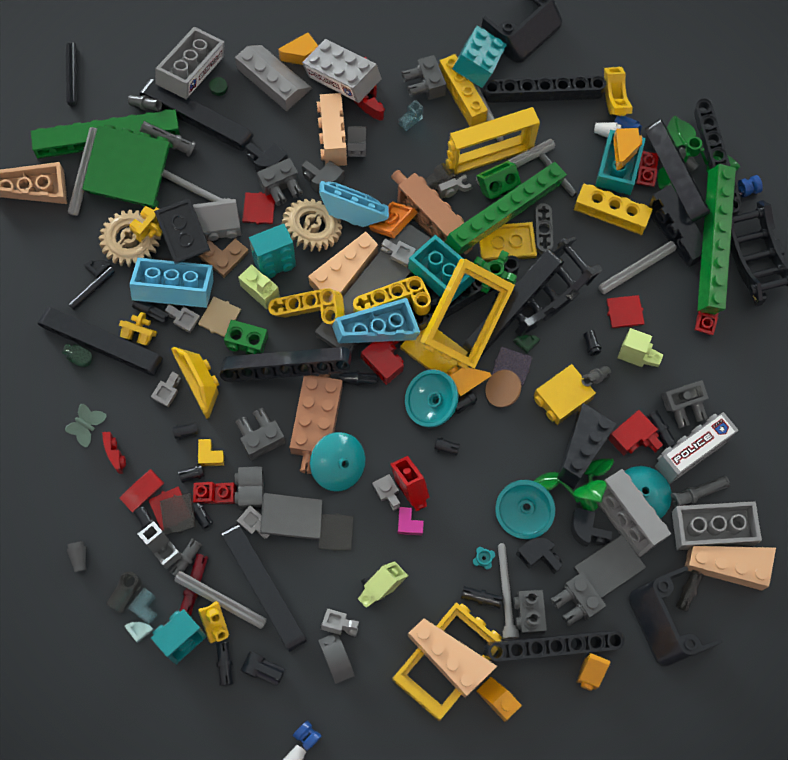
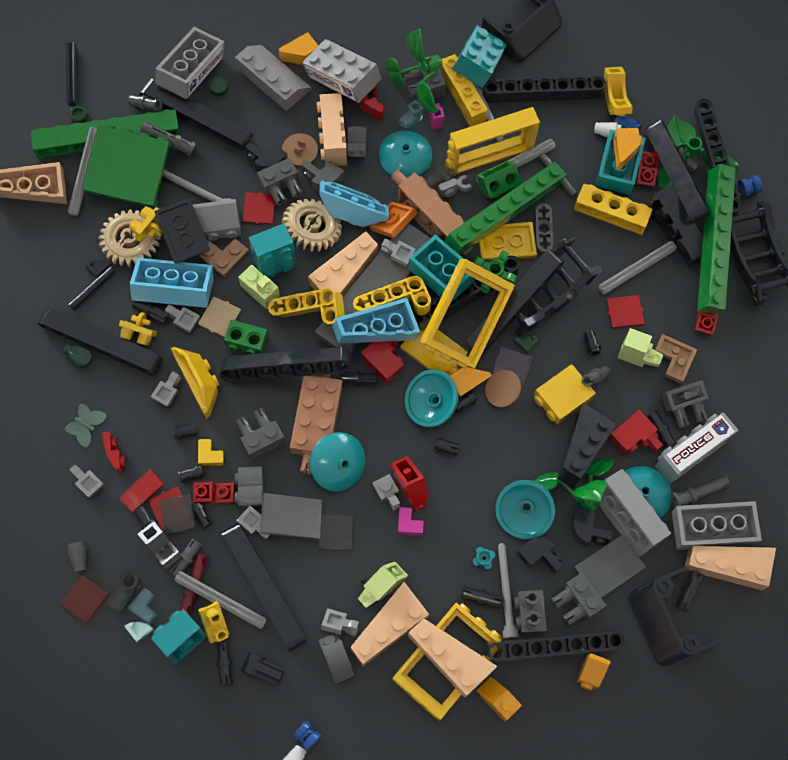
none -> clear red piece [60,575,109,623]
none -> dark green tile [69,105,88,123]
none -> light grey plate [69,464,104,499]
none -> medium nougat piece [282,133,318,167]
none -> light nougat wedge [350,582,429,667]
none -> teal dish [379,131,432,178]
none -> green plant [385,28,442,113]
none -> dark pink piece [428,103,444,130]
none -> medium nougat plate [655,334,697,384]

